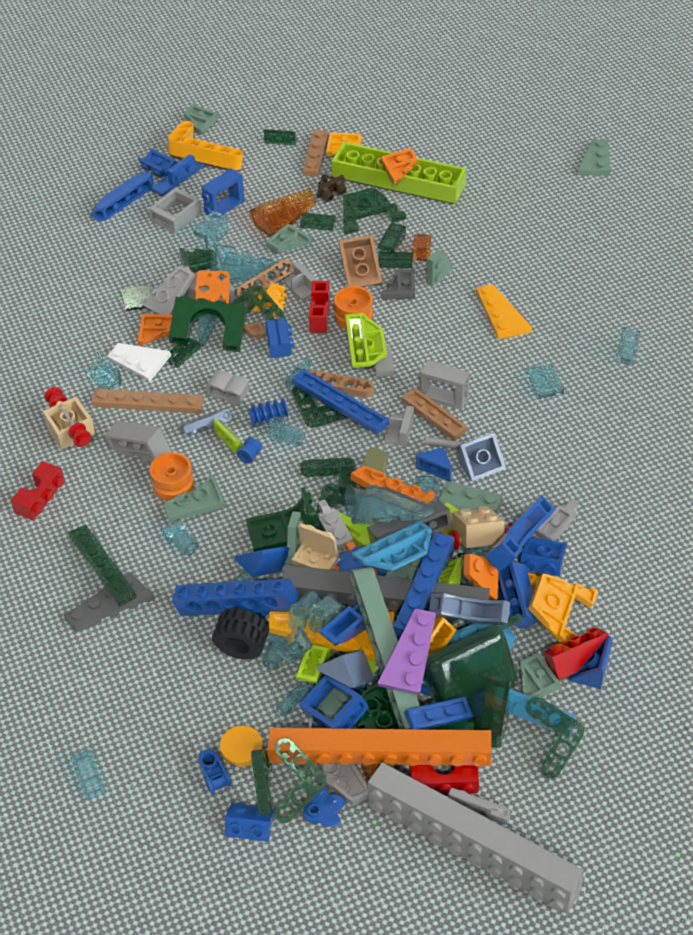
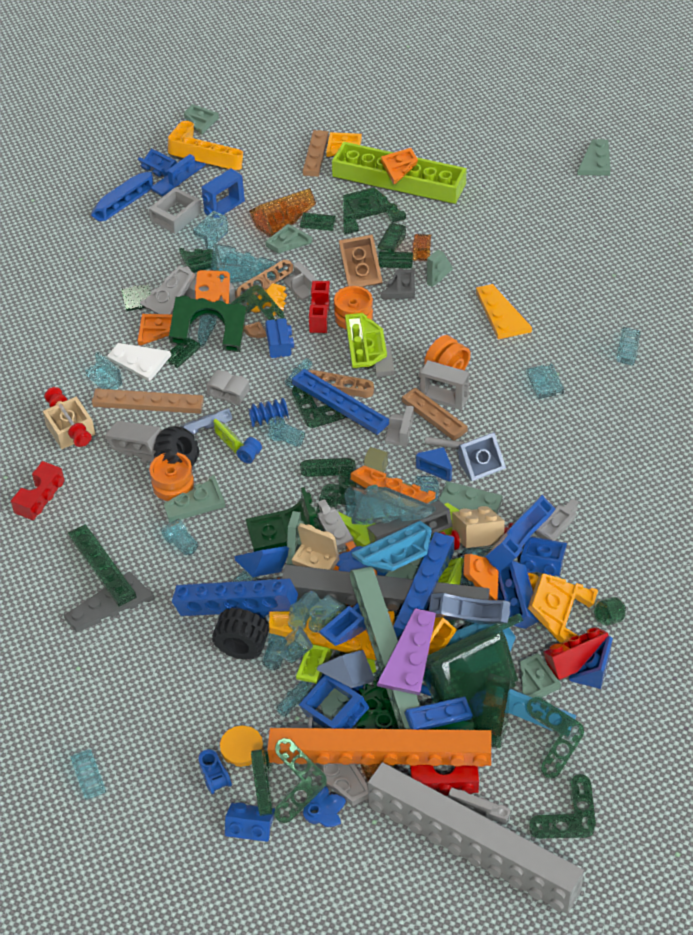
clear green slope [263,129,297,145] -> none
dark brown hips [316,174,347,202] -> none
none -> black wheel [153,426,199,466]
none -> orange wheel [424,335,471,371]
none -> clear green beam [529,774,596,839]
none -> clear green head [594,597,626,626]

